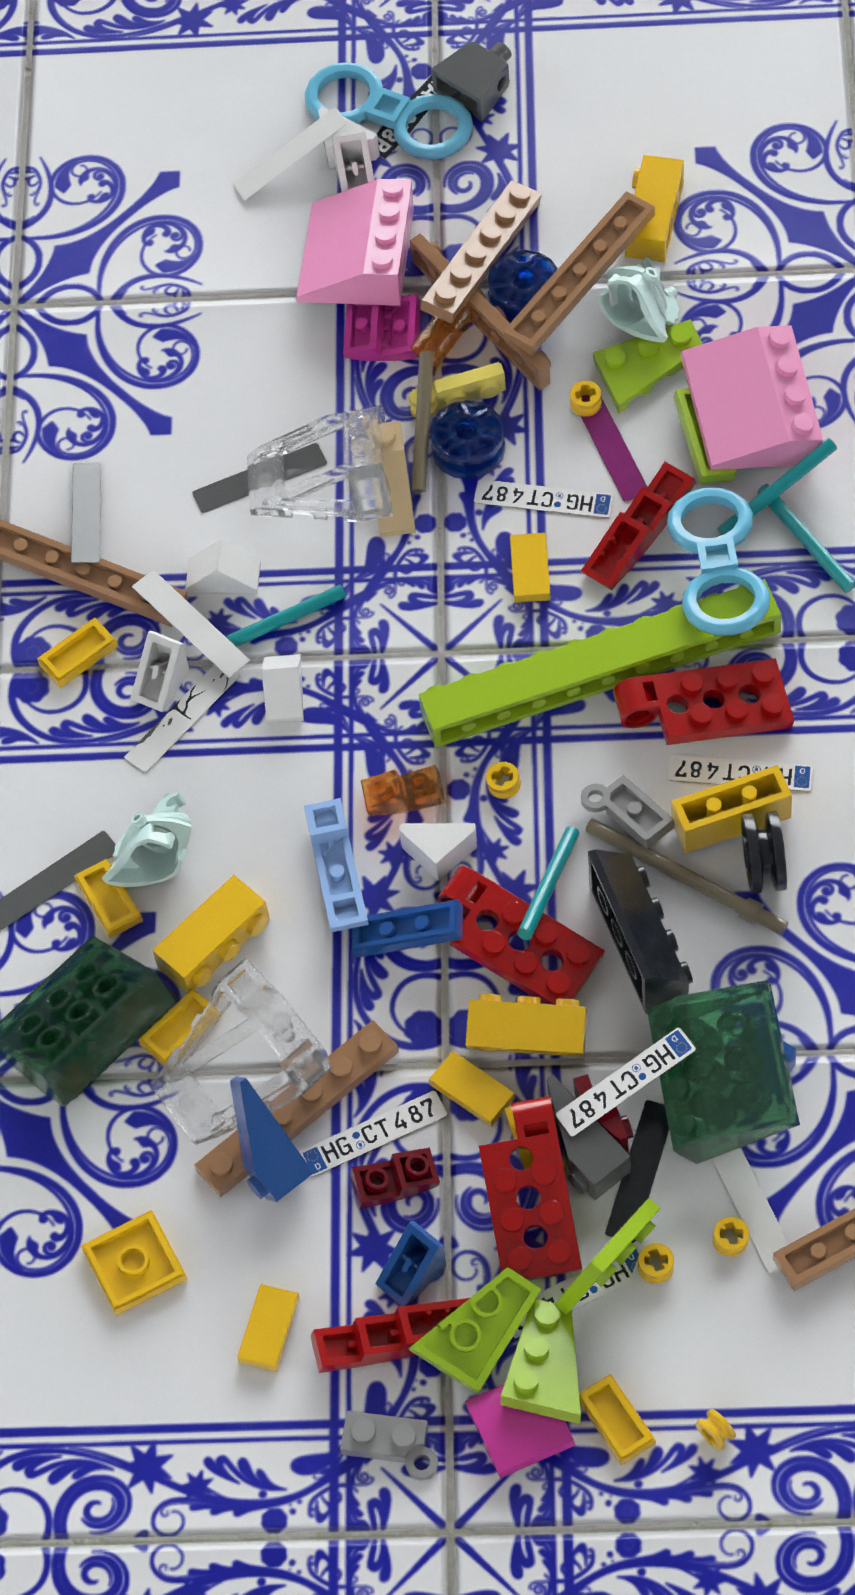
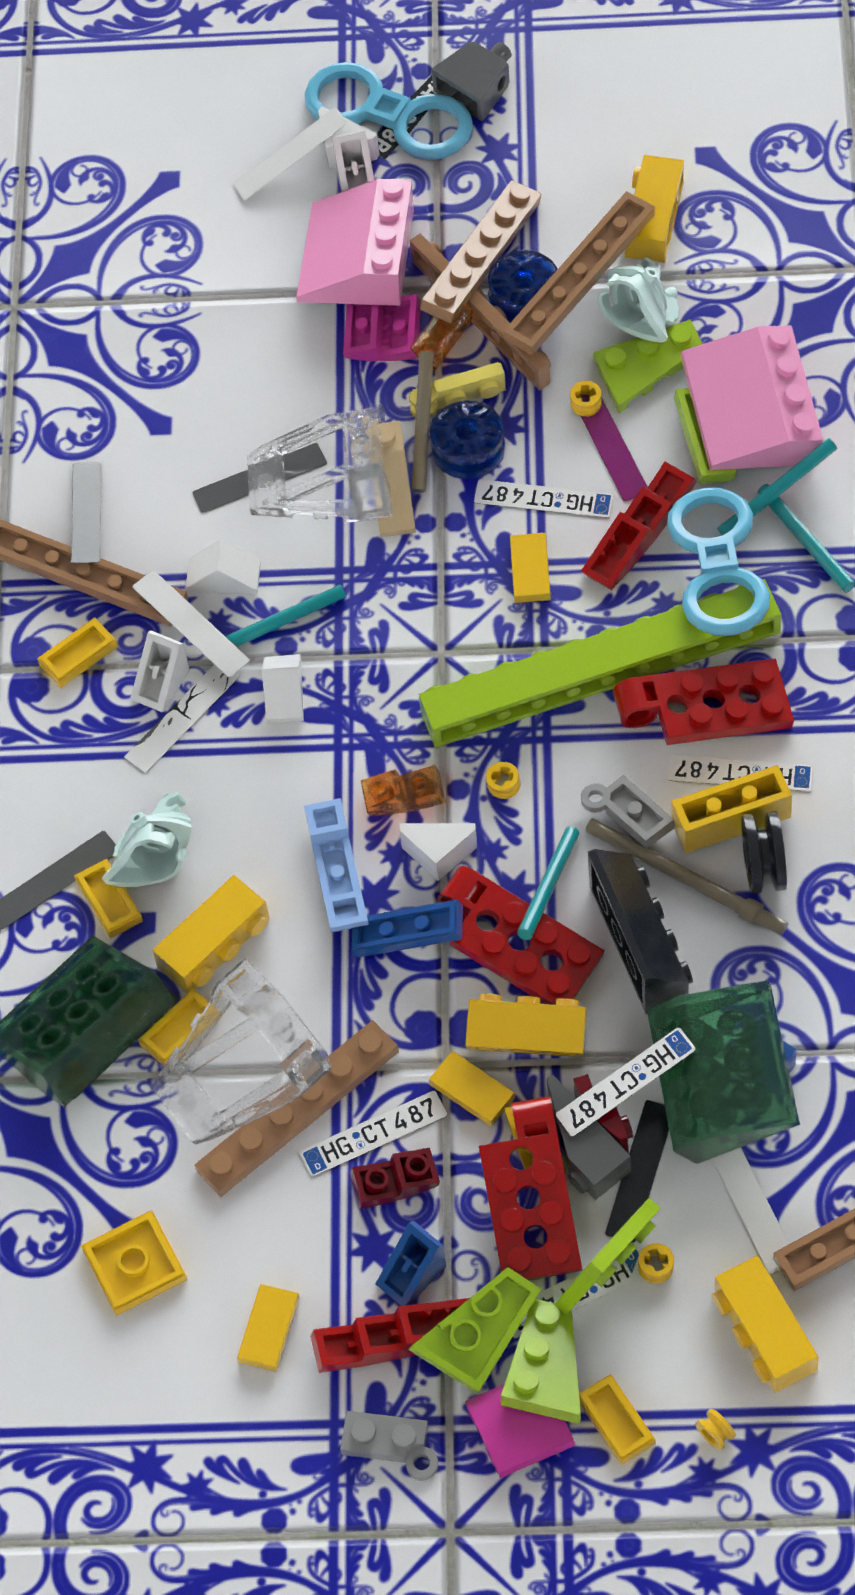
blue slope [230,1076,314,1202] -> none
yellow bush [712,1216,750,1257] -> none
none -> yellow brick [712,1255,819,1393]

